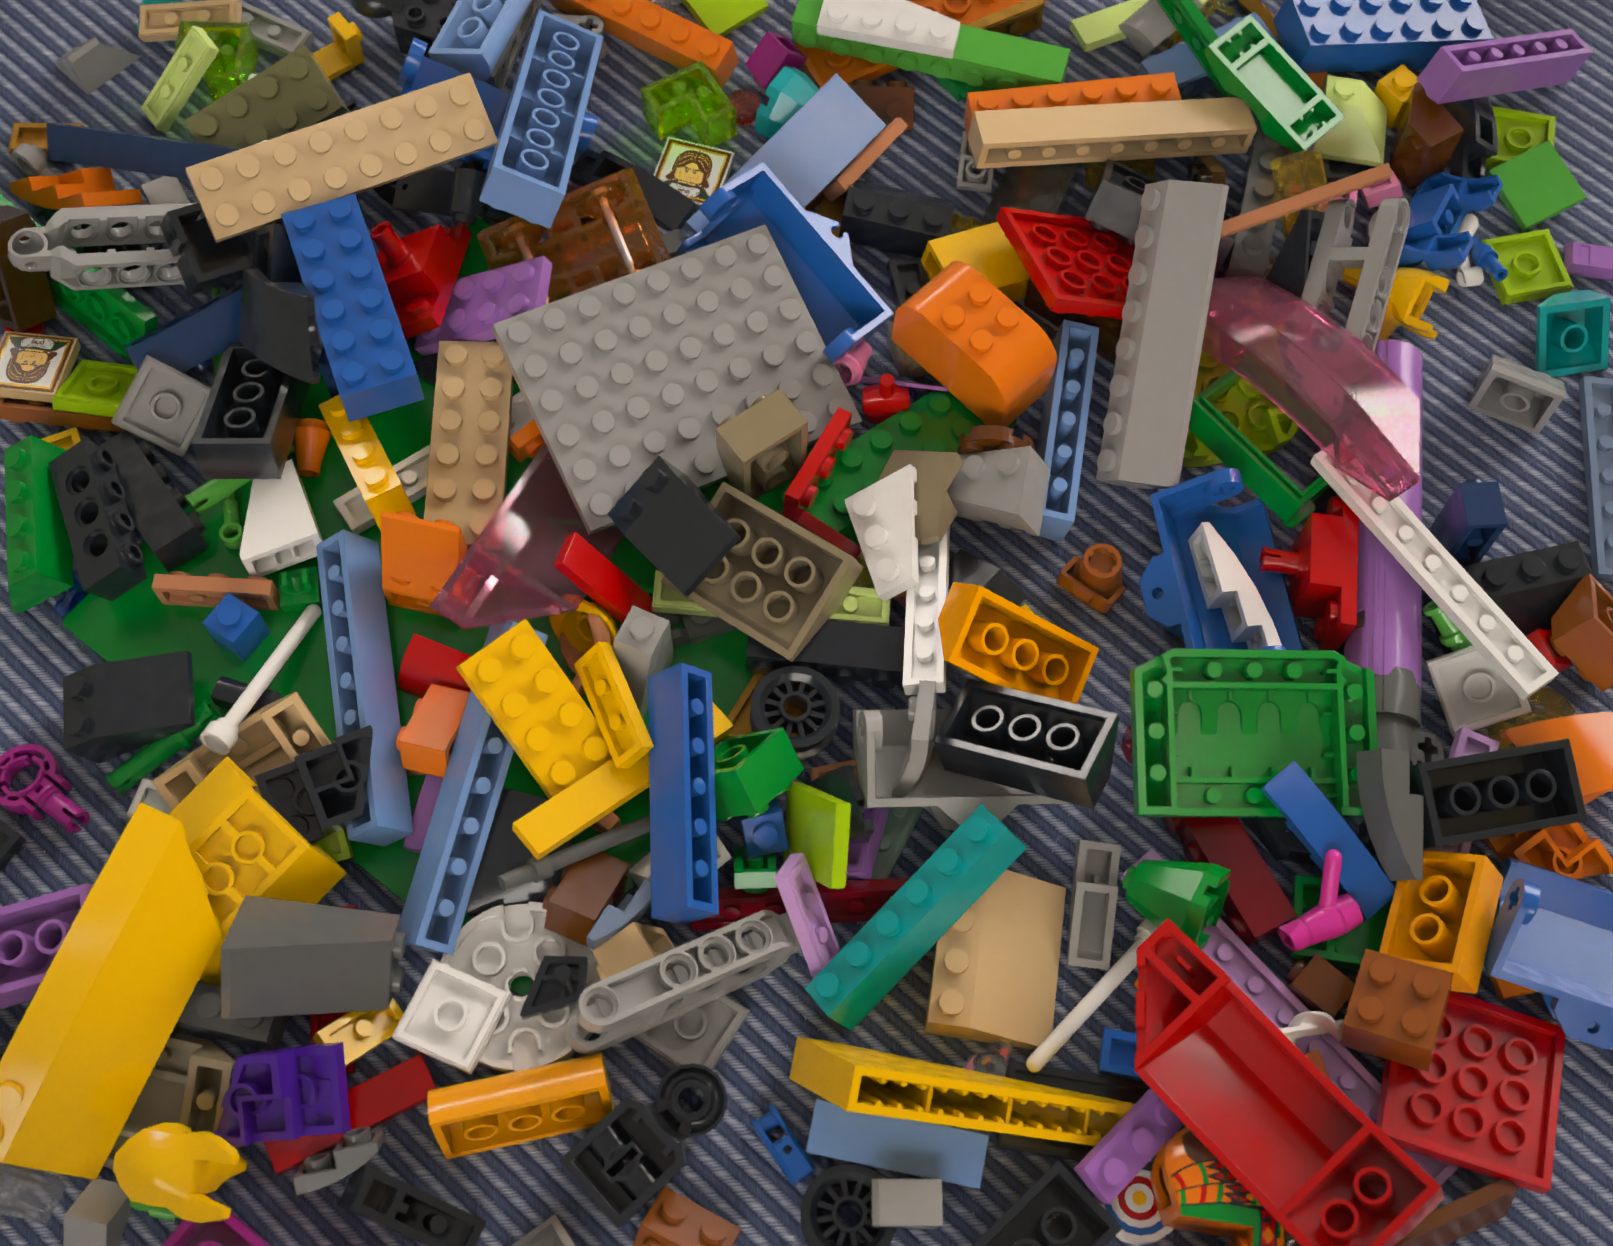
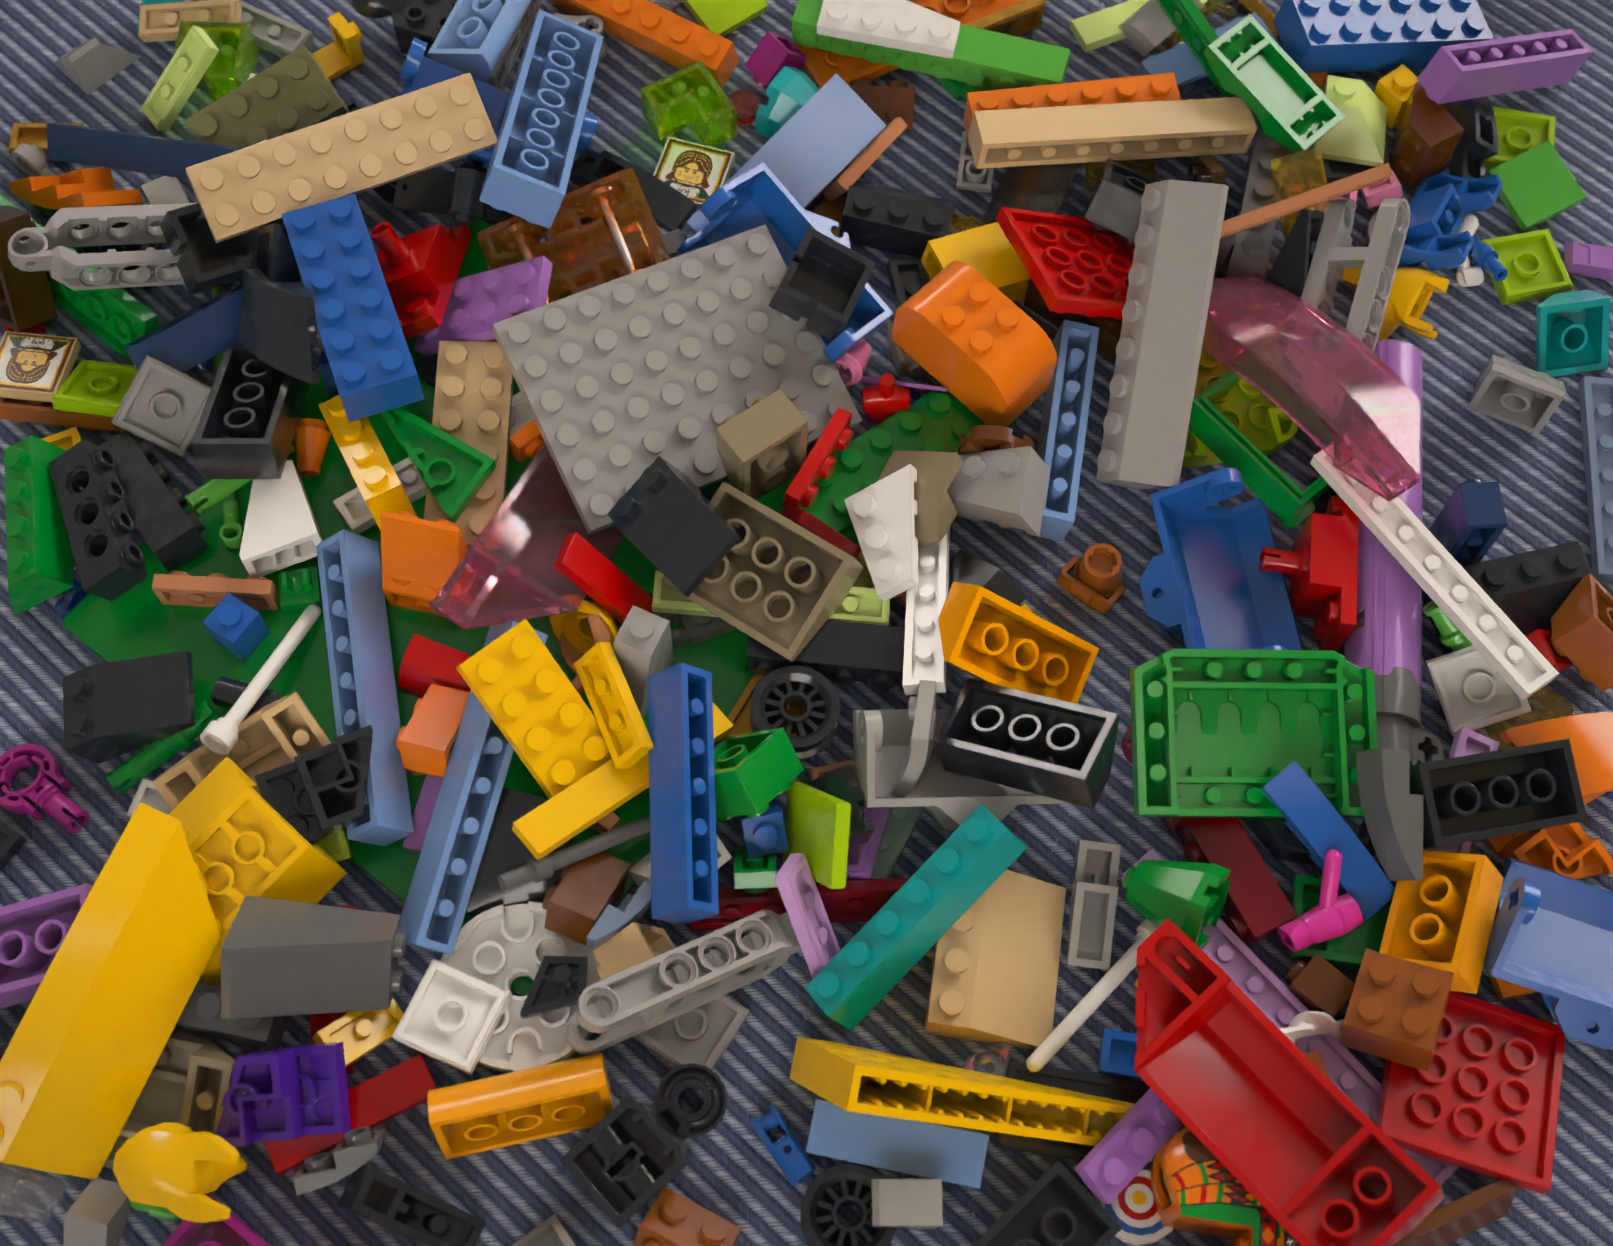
white slope [1188,522,1282,650] -> none
none -> green wing [380,407,496,524]
none -> black piece [768,227,876,340]

